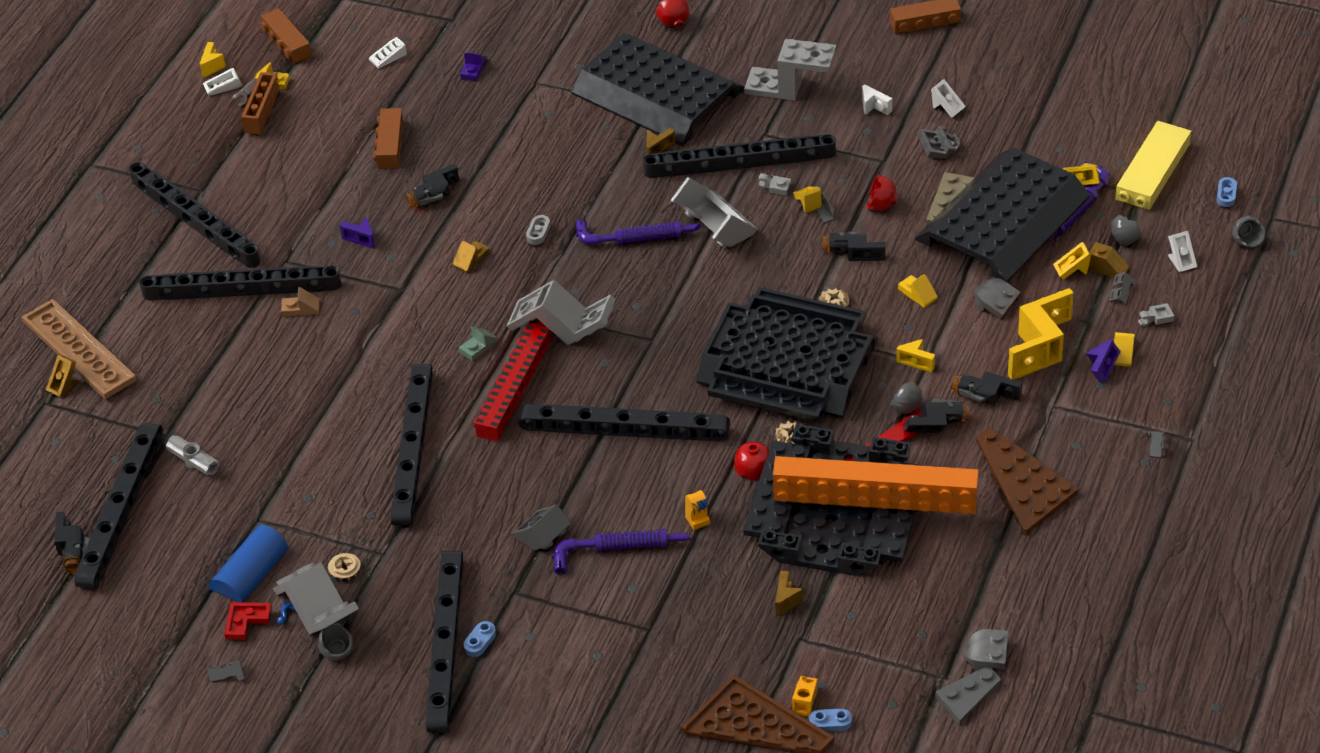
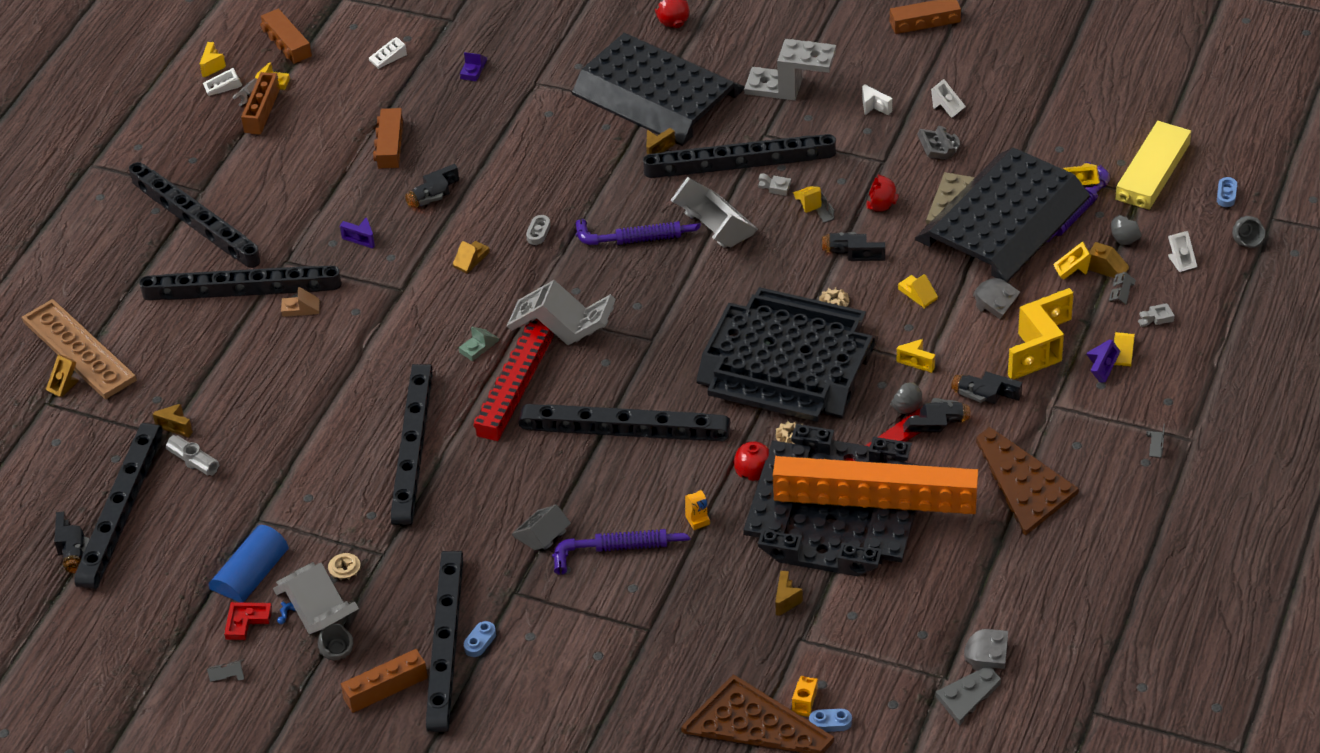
none -> pearl gold slope [153,404,193,438]
none -> dark orange brick [340,649,428,713]

